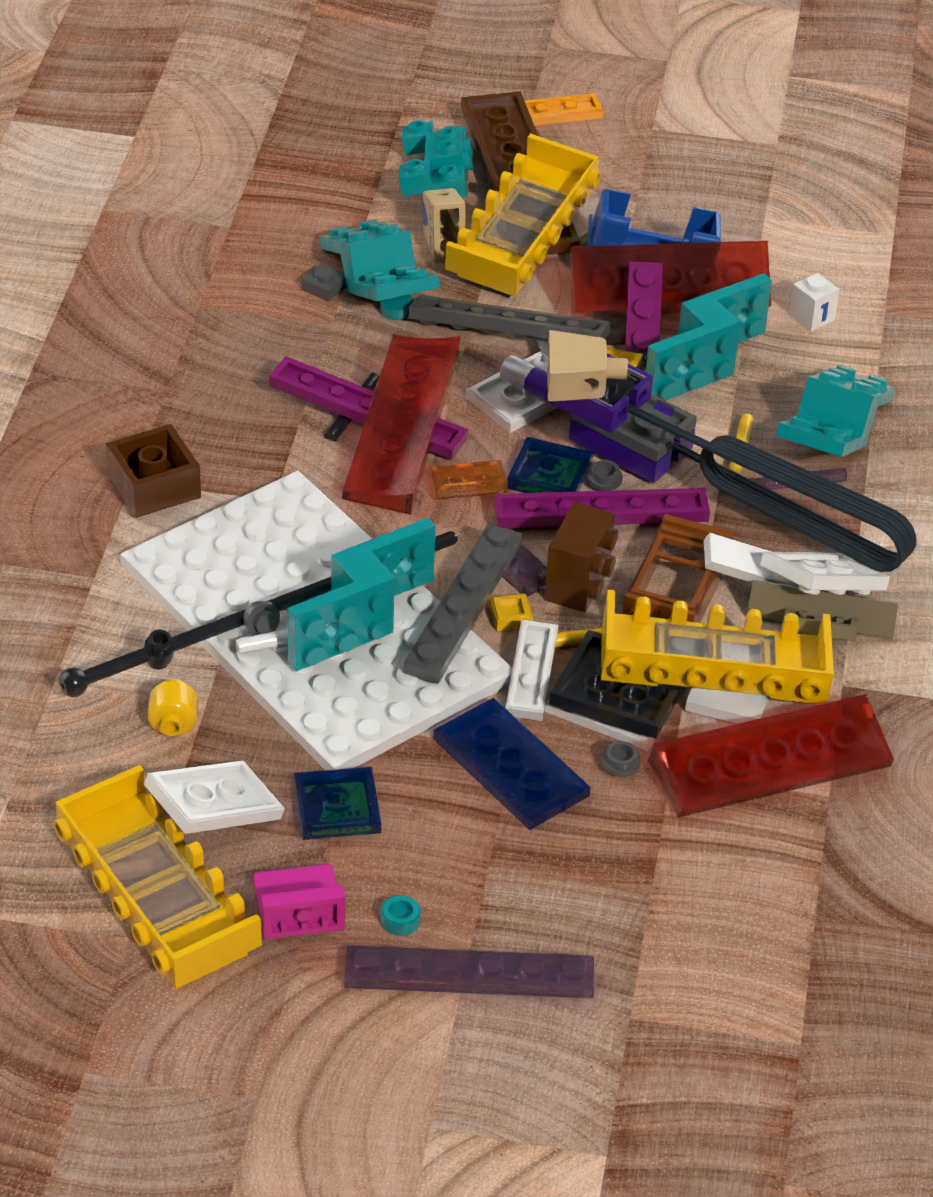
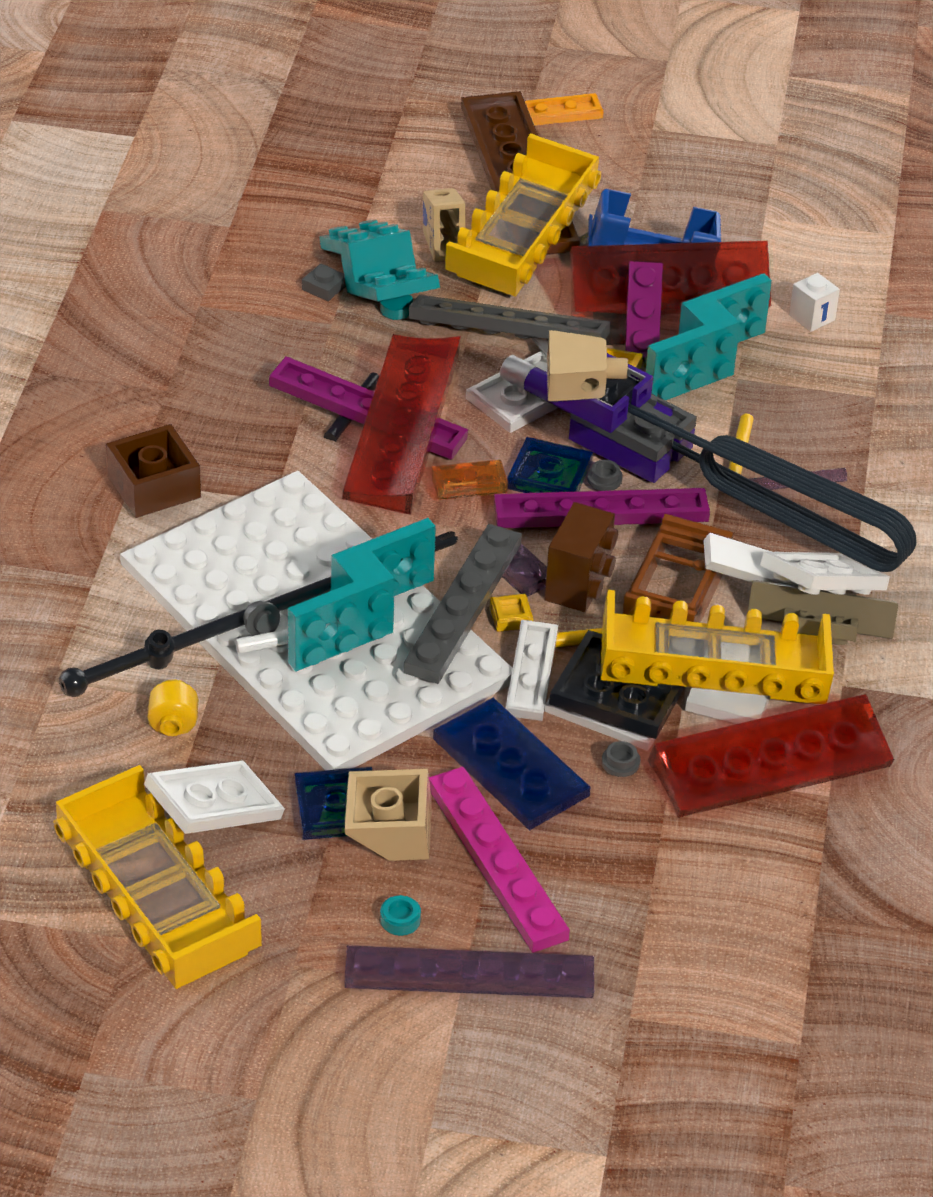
dark pink bracket [253,864,345,939] -> none
teal bracket [398,120,474,197] -> none
teal bracket [776,365,896,457] -> none
none -> tan slope [345,769,432,861]
none -> dark pink plate [429,766,570,953]

